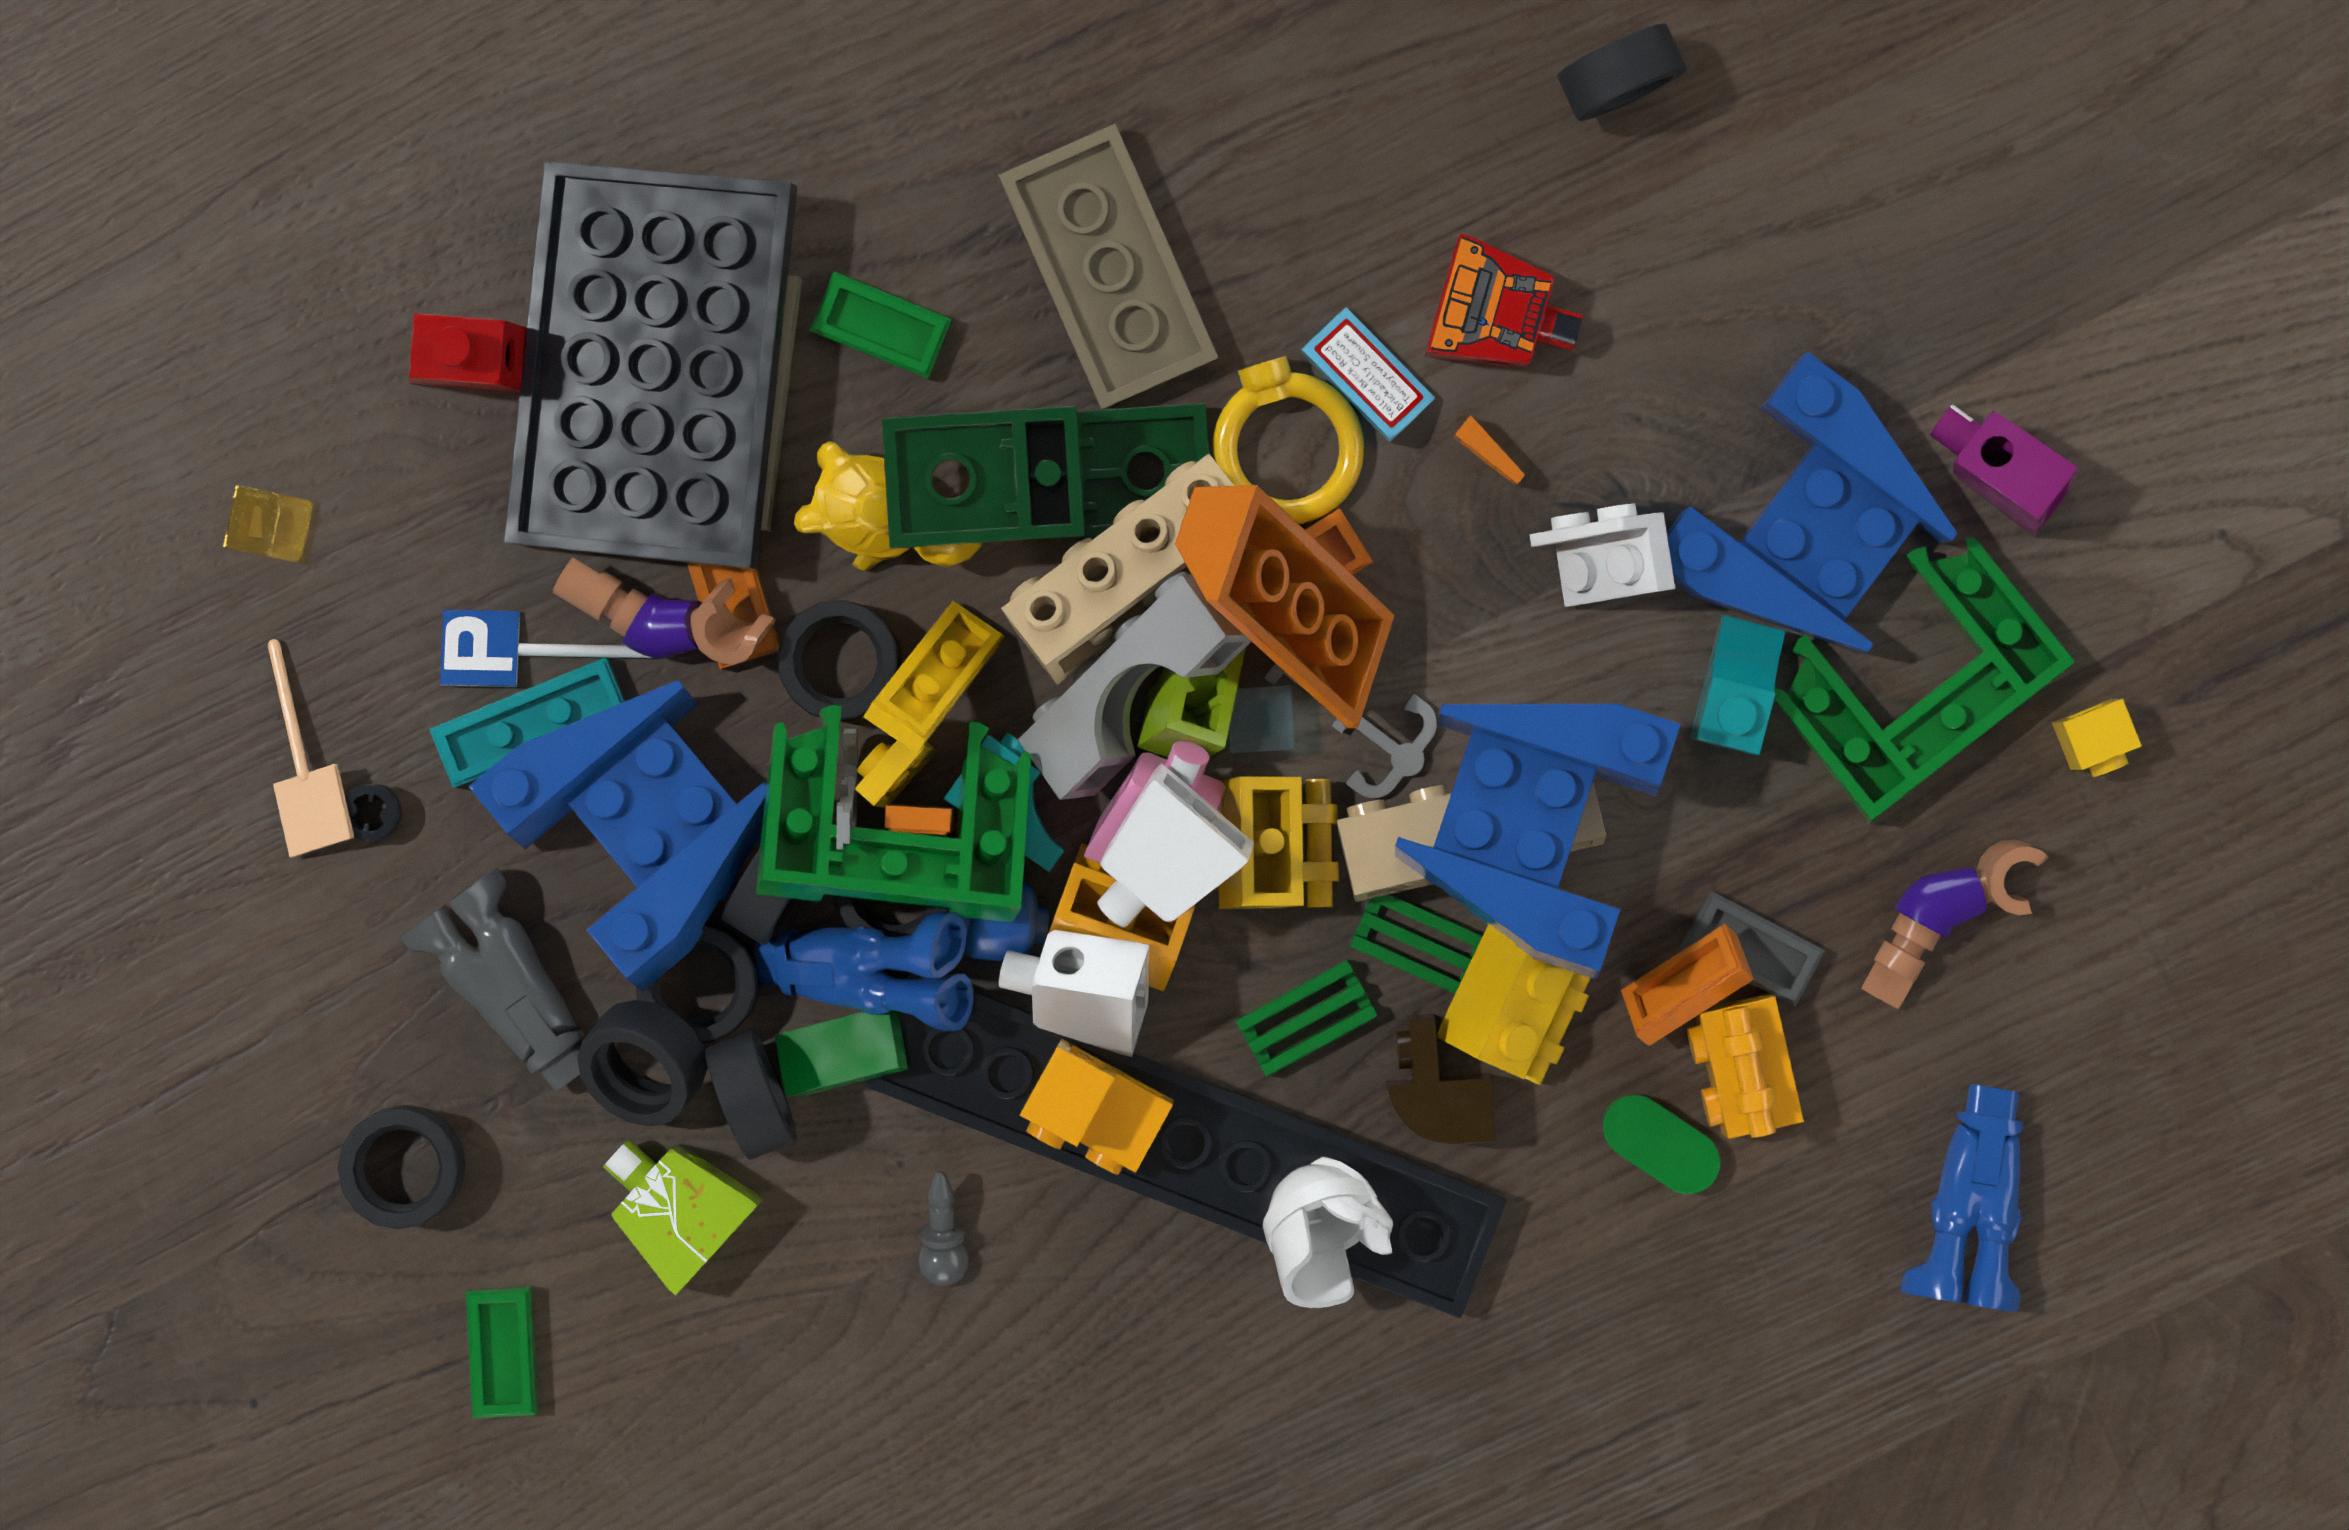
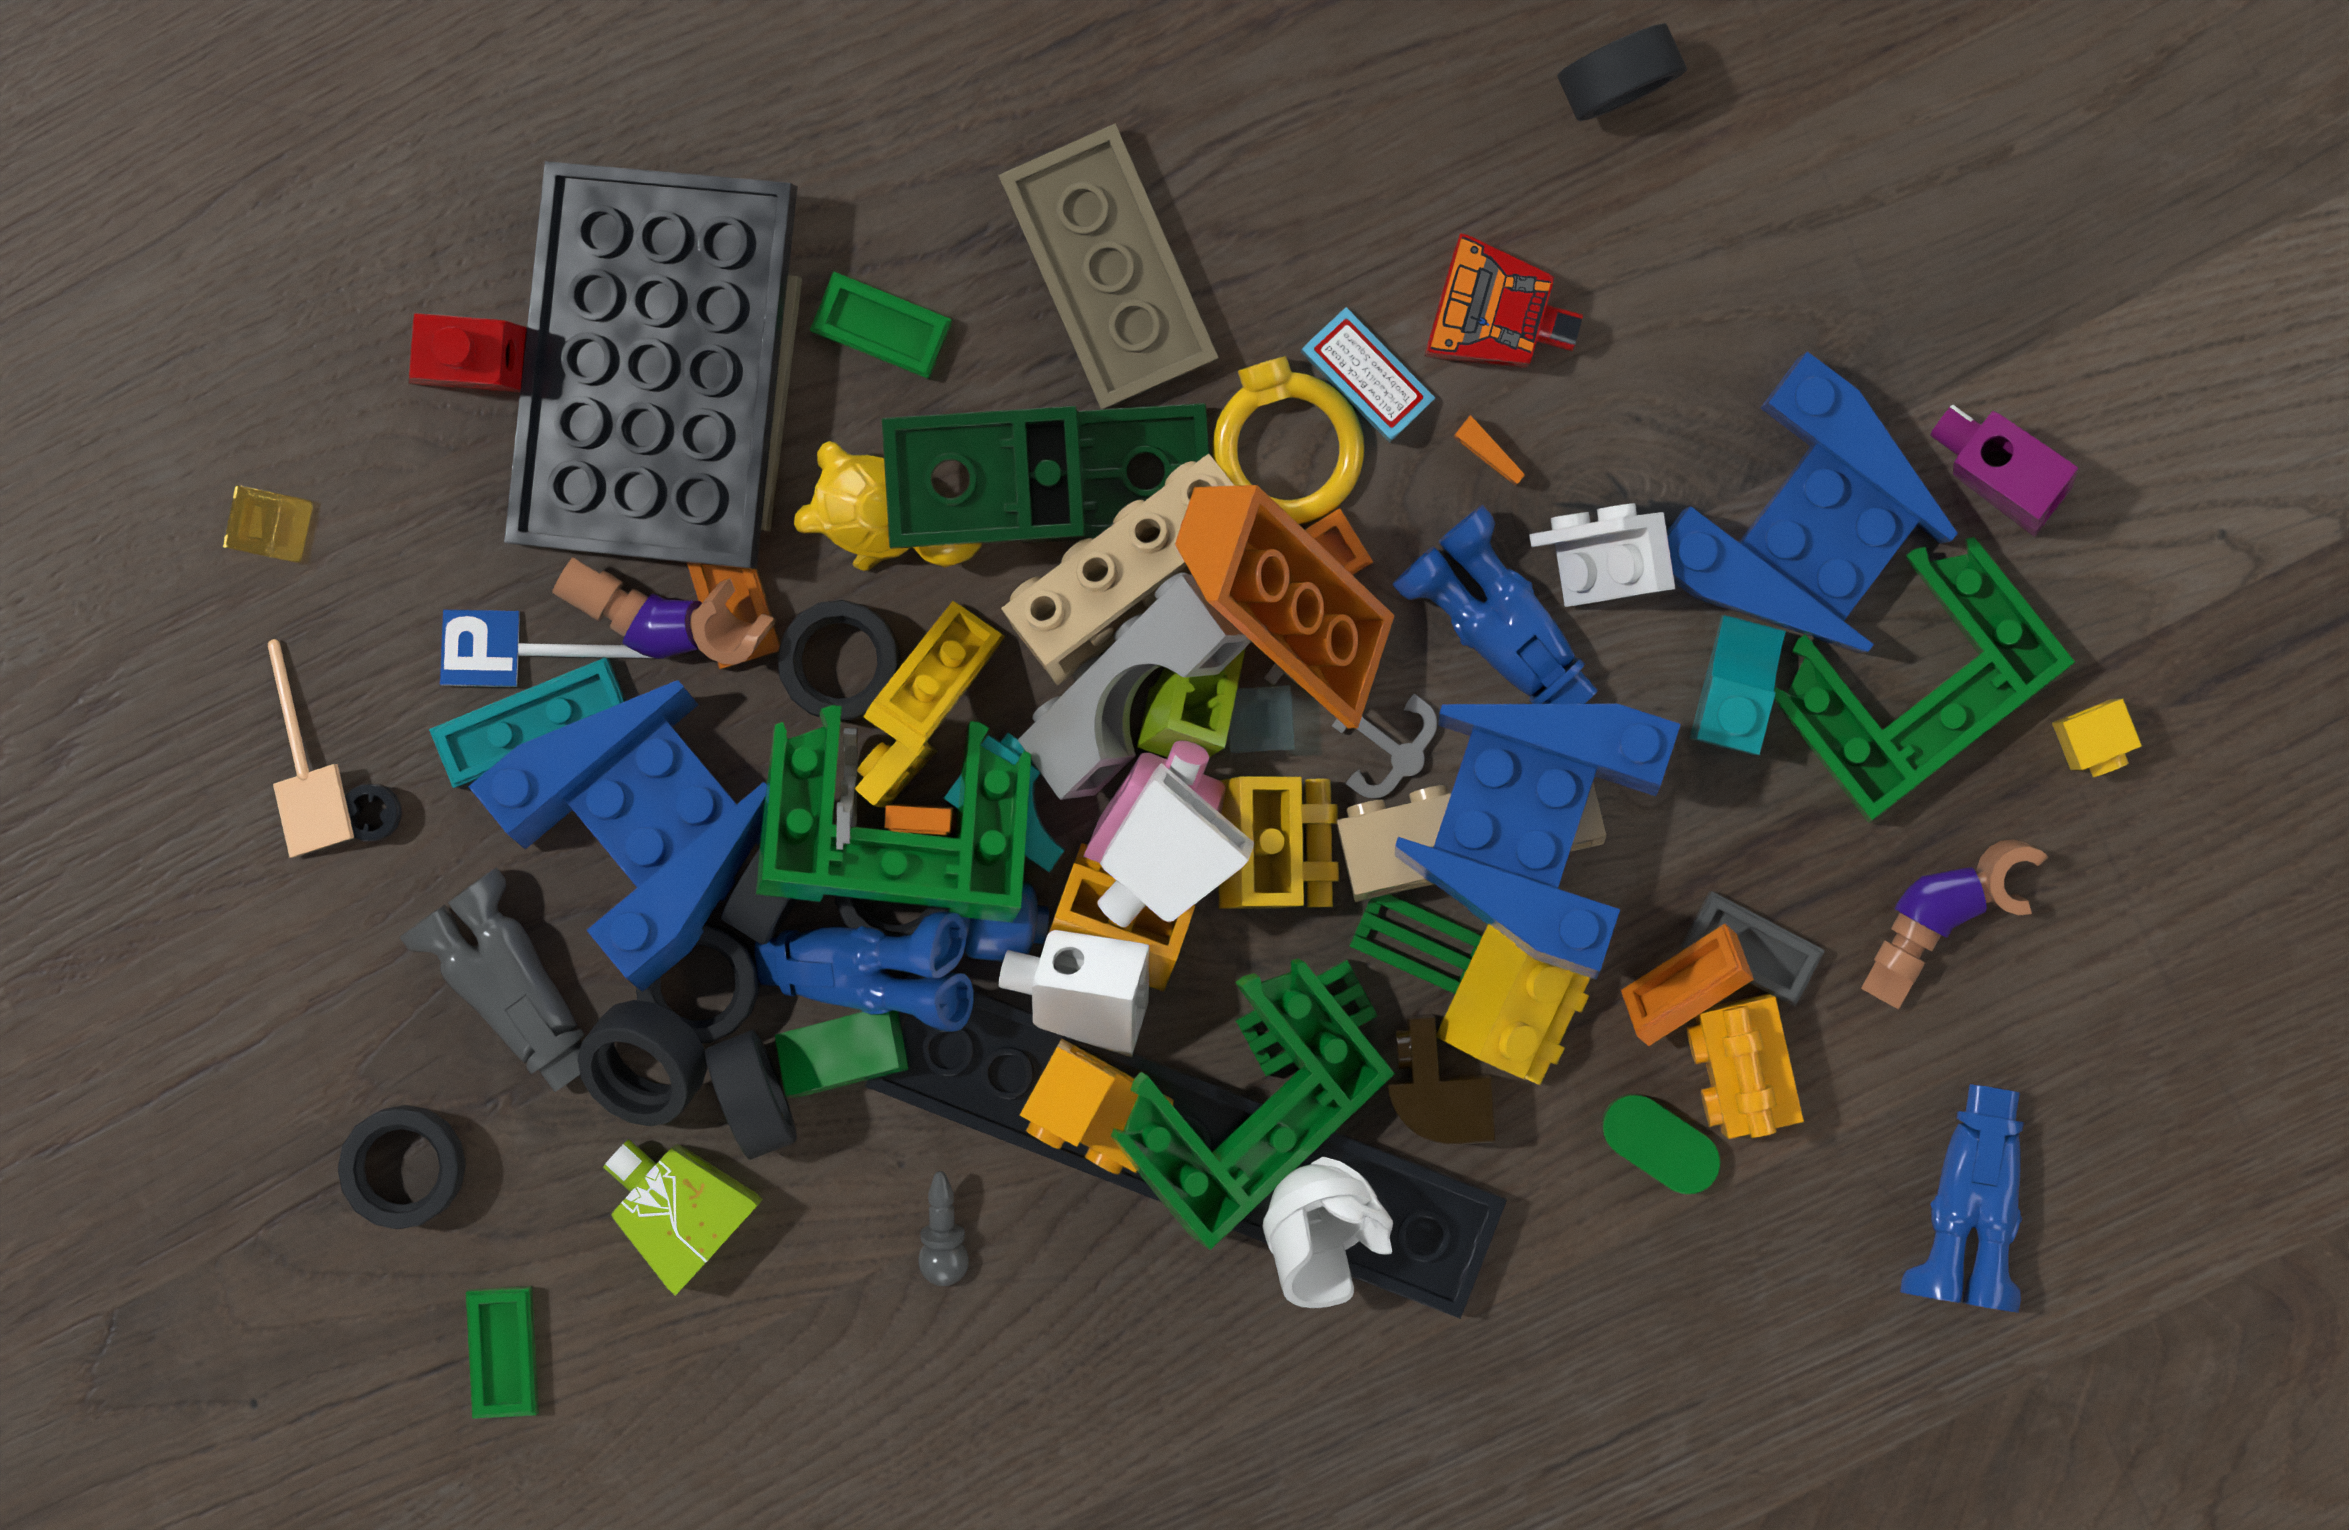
none -> green wedge [1111,958,1395,1250]
none -> blue piece [1392,505,1598,704]

